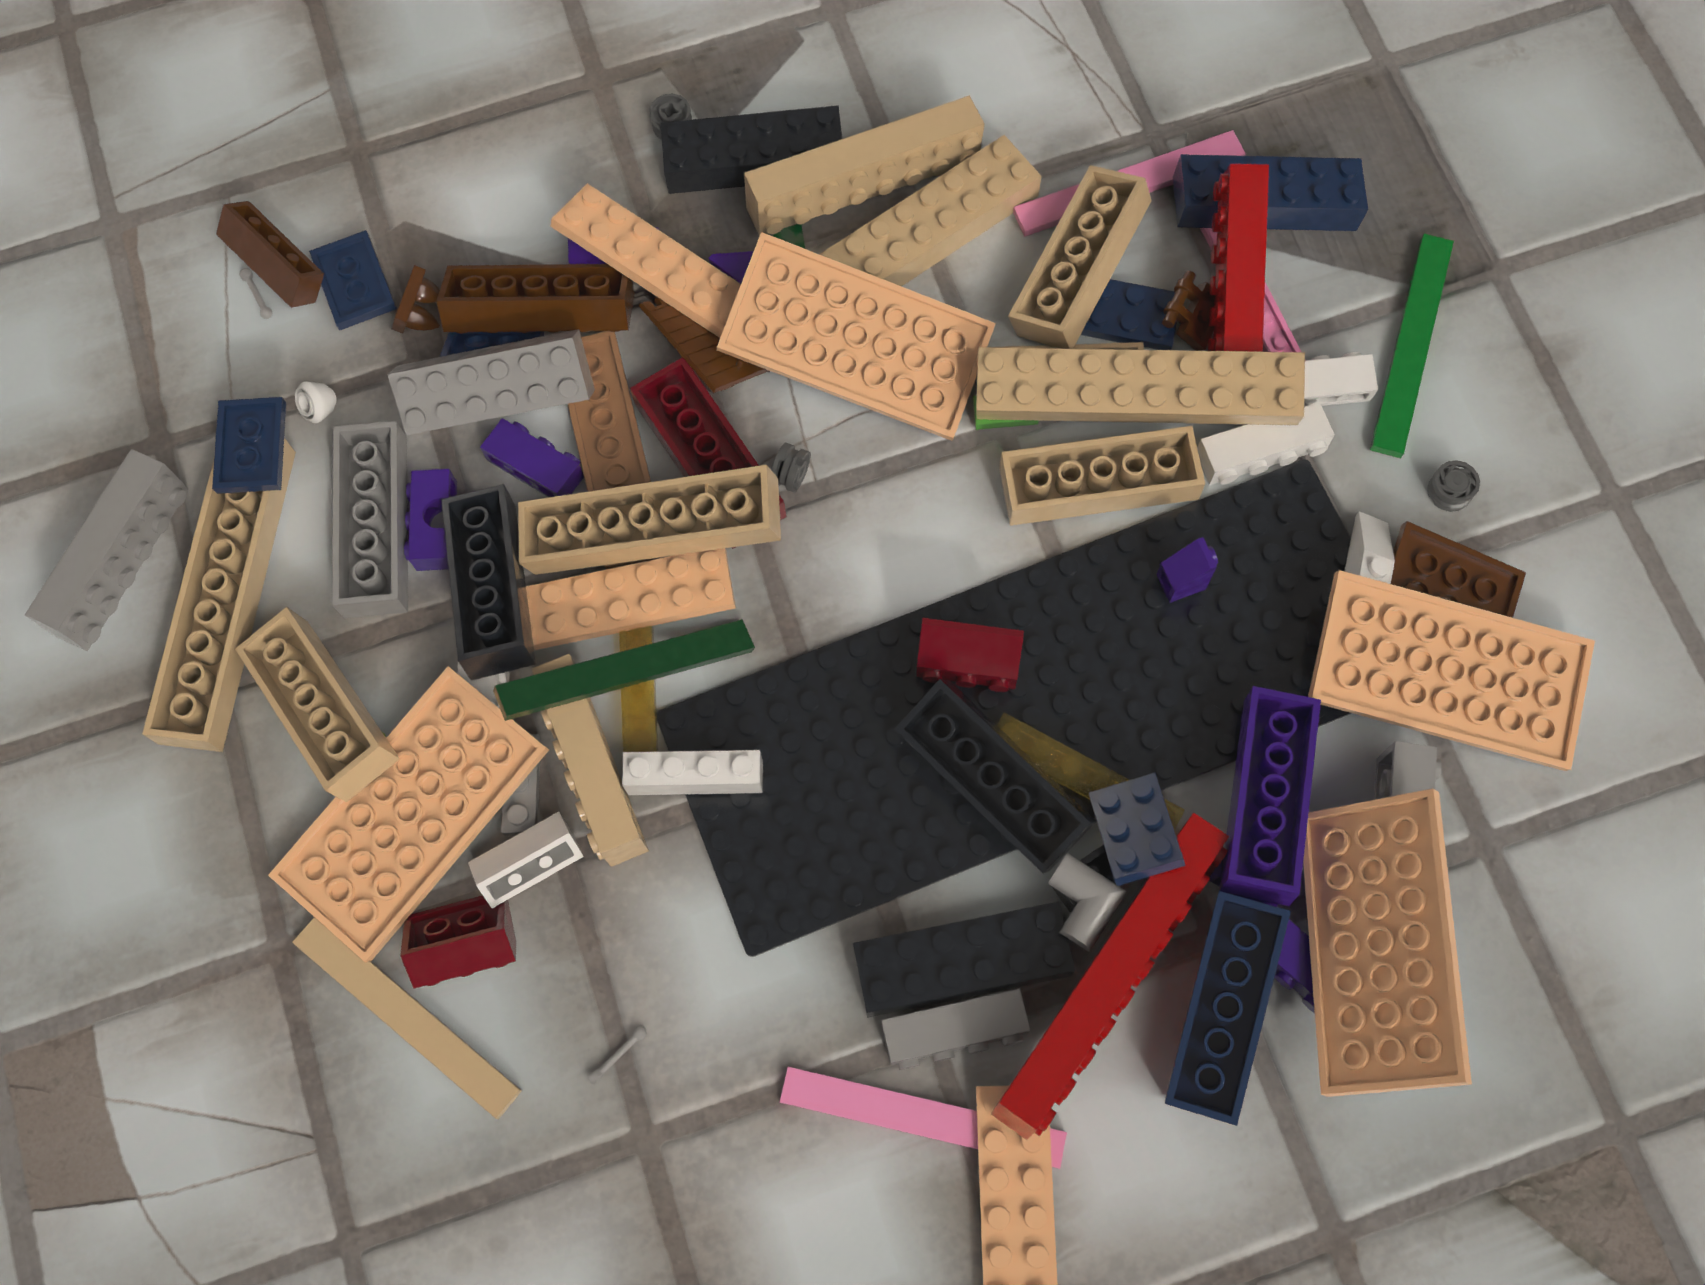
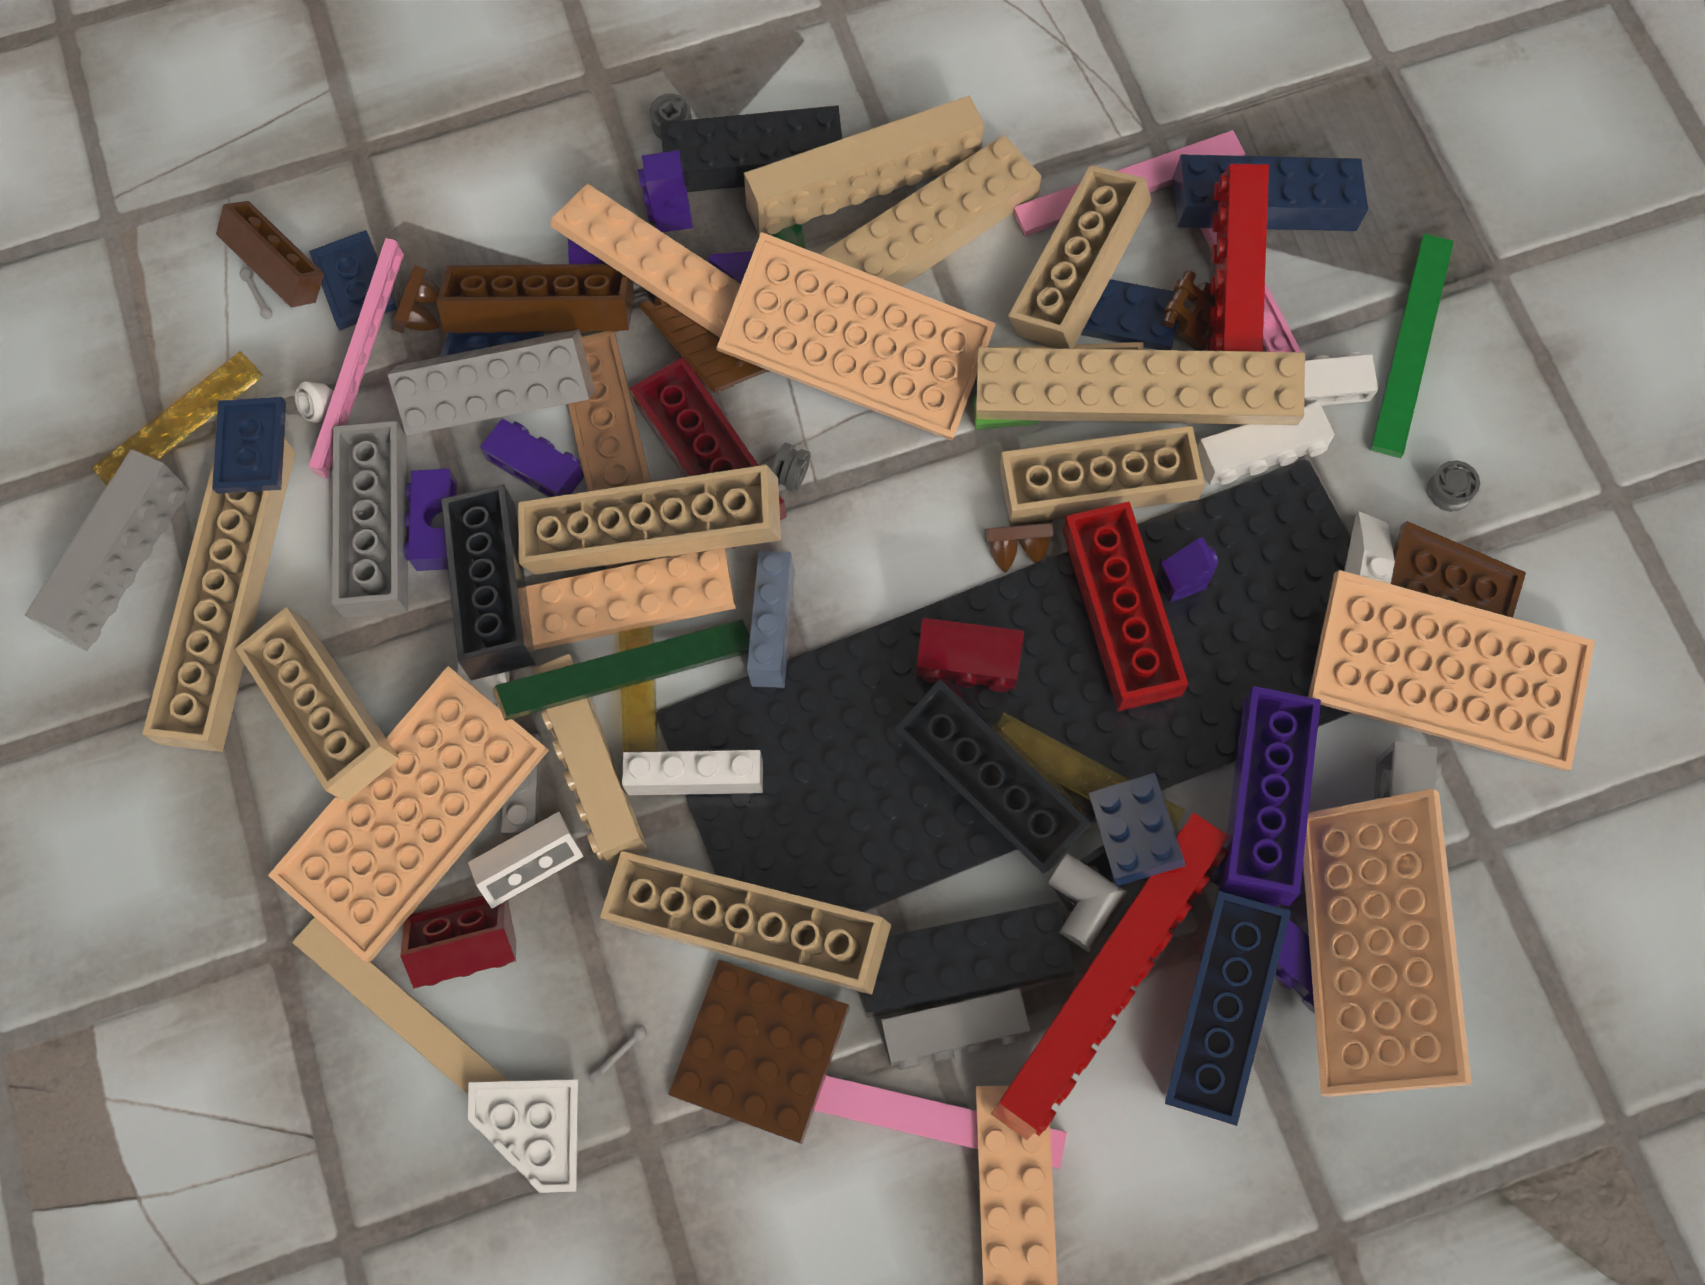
none -> clear yellow plate [92,351,263,486]
none -> bright pink tile [309,238,404,478]
none -> white plate [468,1079,578,1193]
none -> tan brick [600,851,891,994]
none -> dark purple arch [638,150,693,232]
none -> reddish brown plate [668,960,850,1144]
none -> sand blue brick [747,551,795,688]
none -> reddish brown tile [985,523,1053,572]
none -> red brick [1063,501,1188,711]

